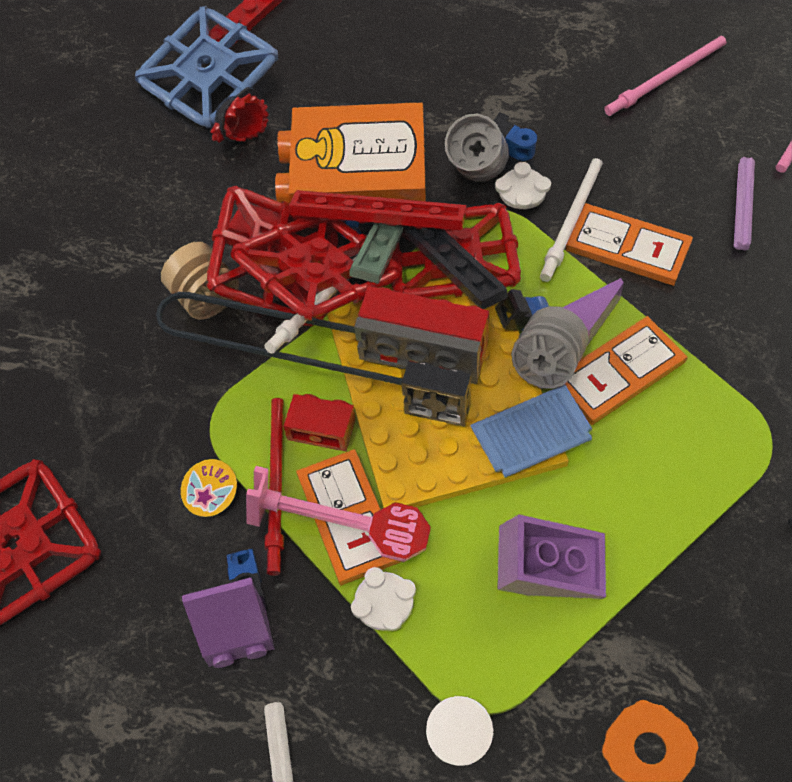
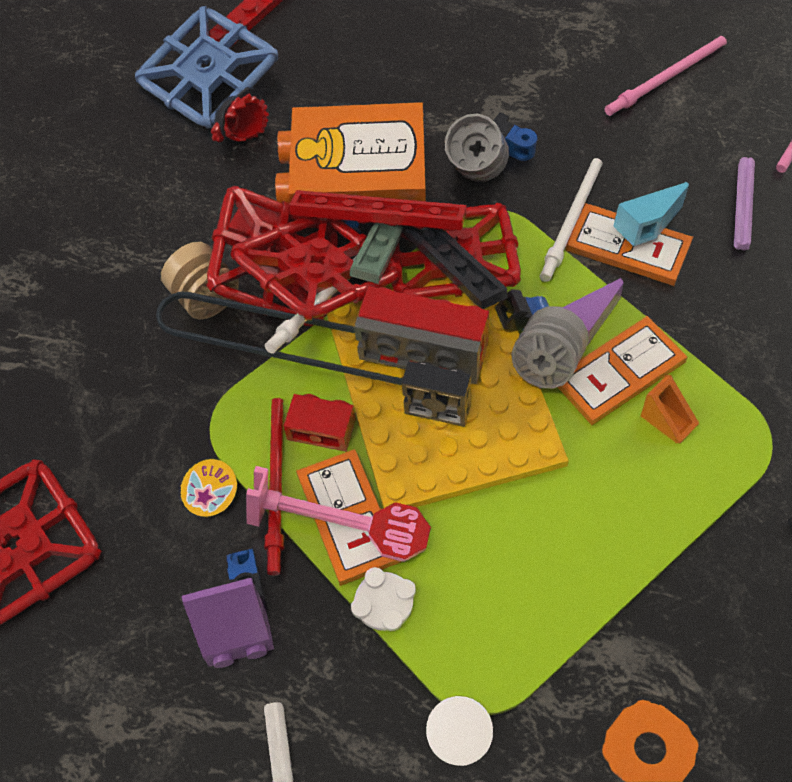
medium blue window [470,384,592,478] -> none
white piece [495,162,551,209] -> none
medium lavender slope [498,514,606,599] -> none
none -> medium azure slope [613,182,689,246]
none -> orange slope [641,375,699,444]

